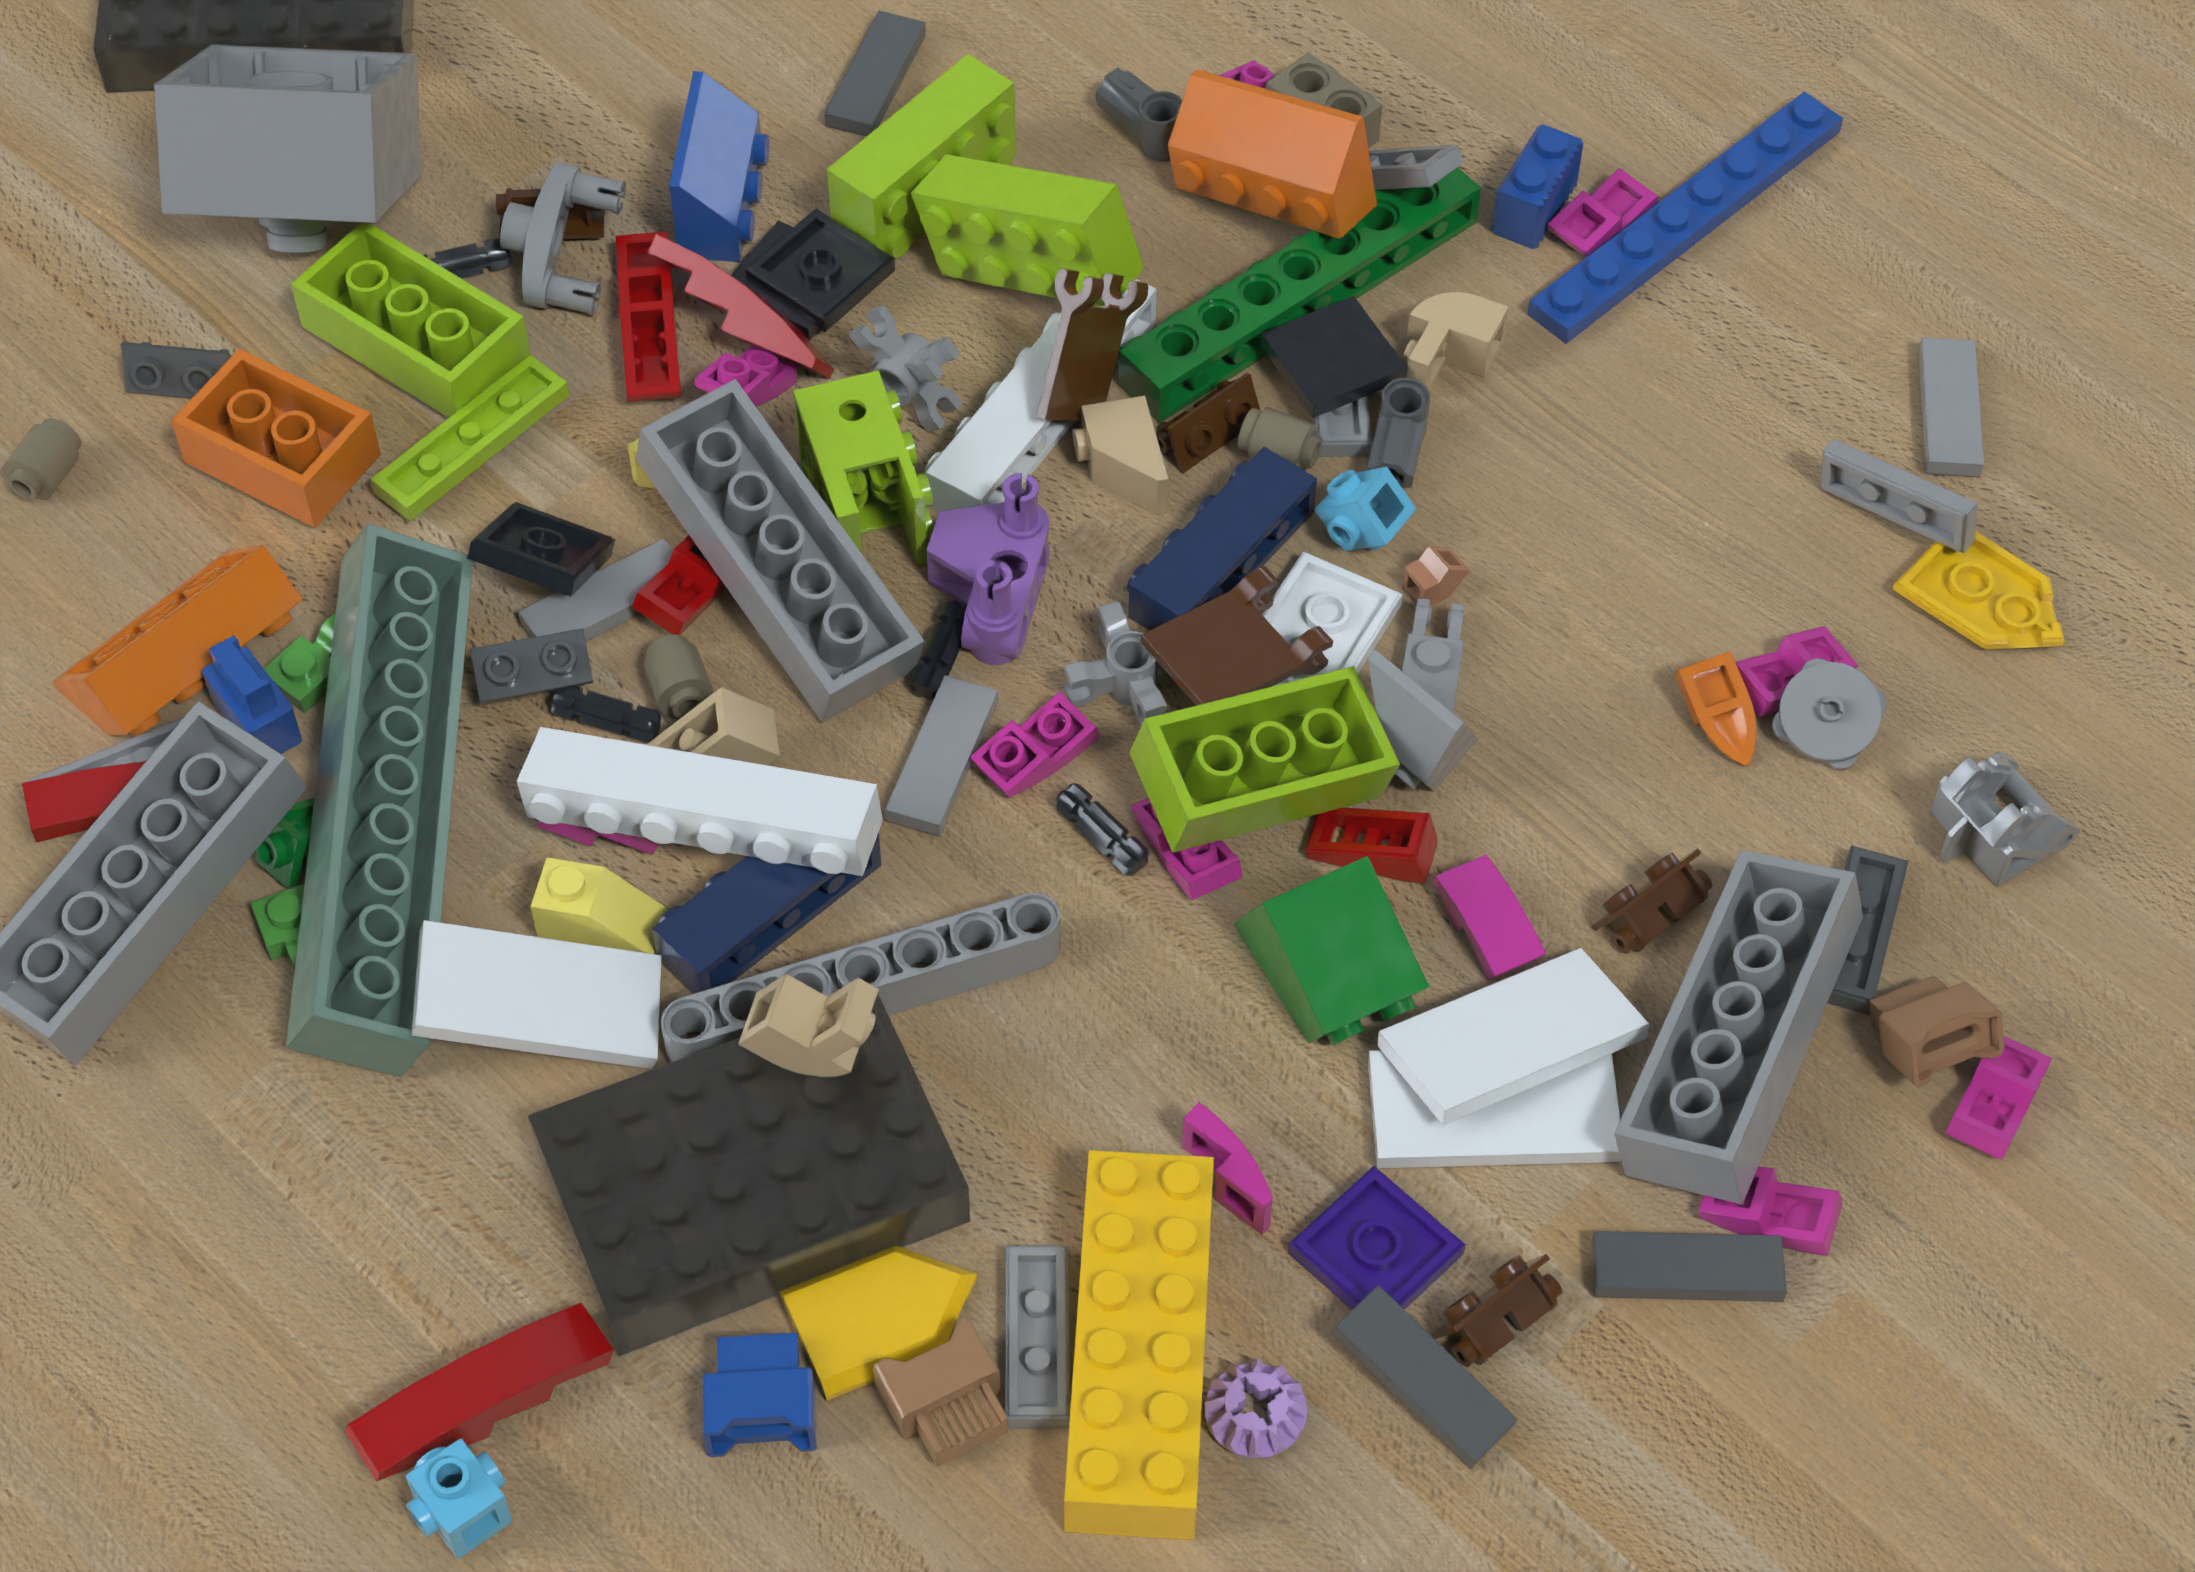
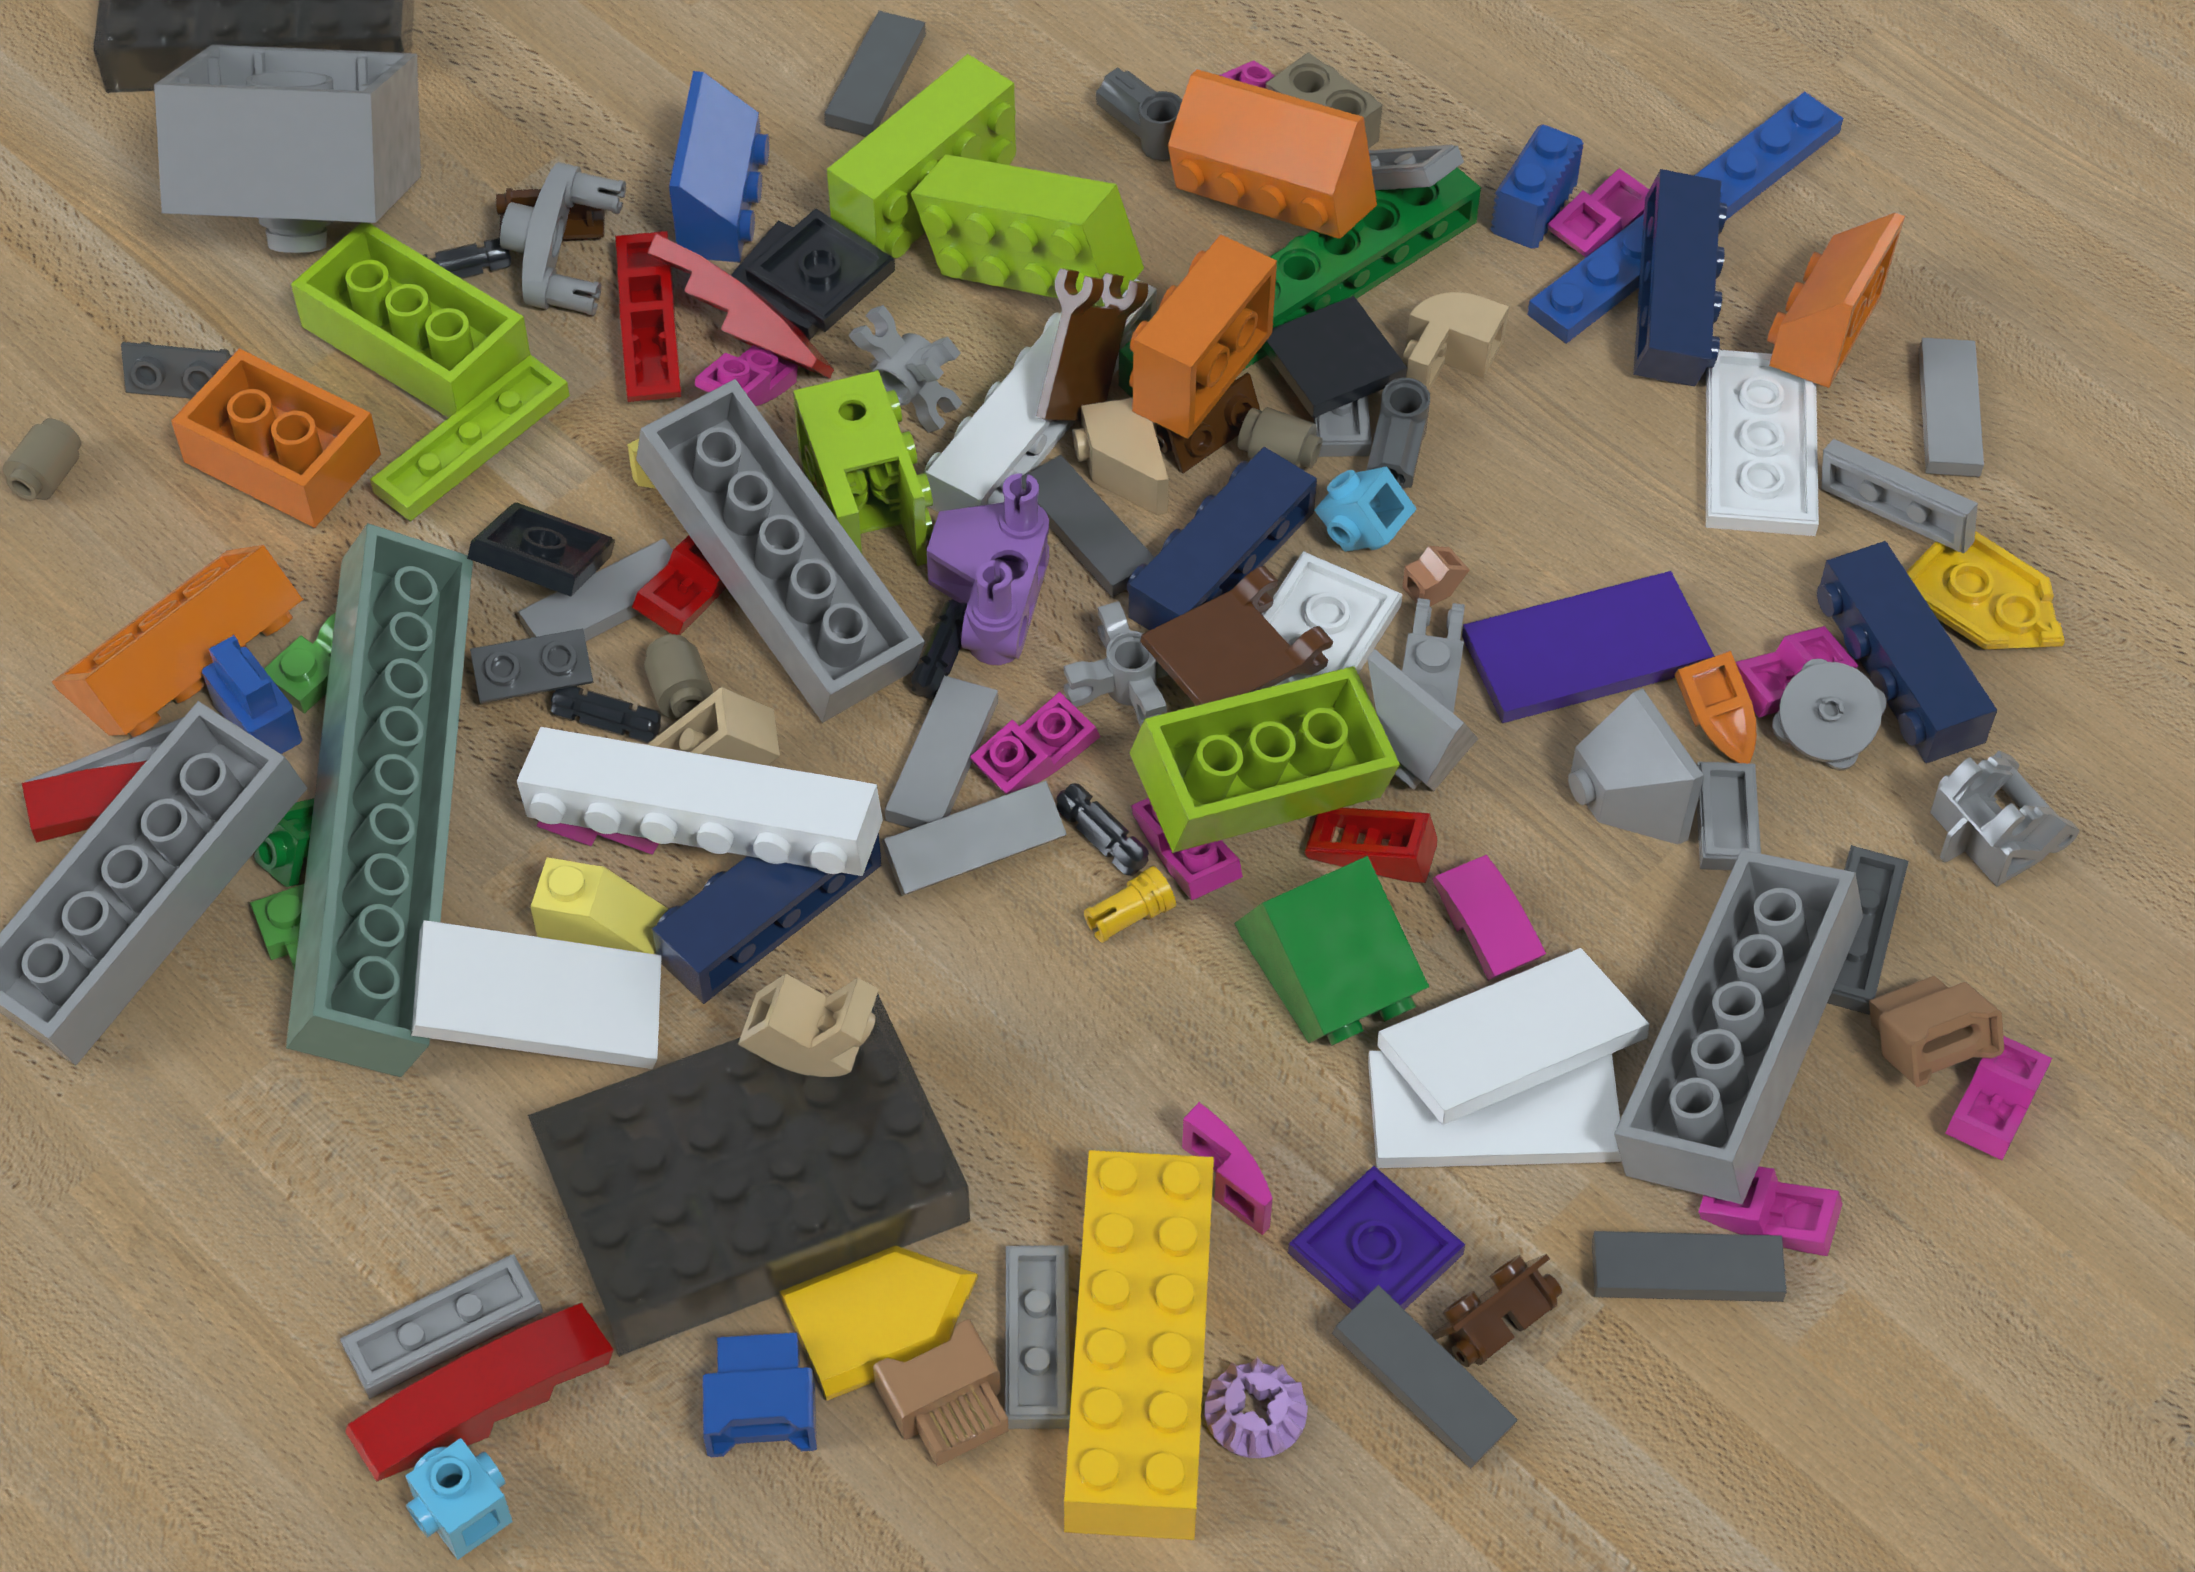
light grey beam [661,893,1061,1074] -> none
reddish brown hinge [1591,849,1712,954] -> none
none -> light grey tile [340,1253,543,1399]
none -> light grey tile [881,781,1067,896]
none -> dark grey tile [1022,455,1155,597]
none -> yellow pin [1084,866,1176,943]
none -> orange brick [1129,234,1277,439]
none -> dark purple tile [1462,571,1715,723]
none -> light grey slope [1568,688,1704,845]
none -> dark blue brick [1633,169,1727,387]
none -> light grey tile [1697,762,1761,870]
none -> white tile [1706,350,1819,536]
none -> orange slope [1767,213,1905,388]
none -> dark blue brick [1817,541,1997,764]

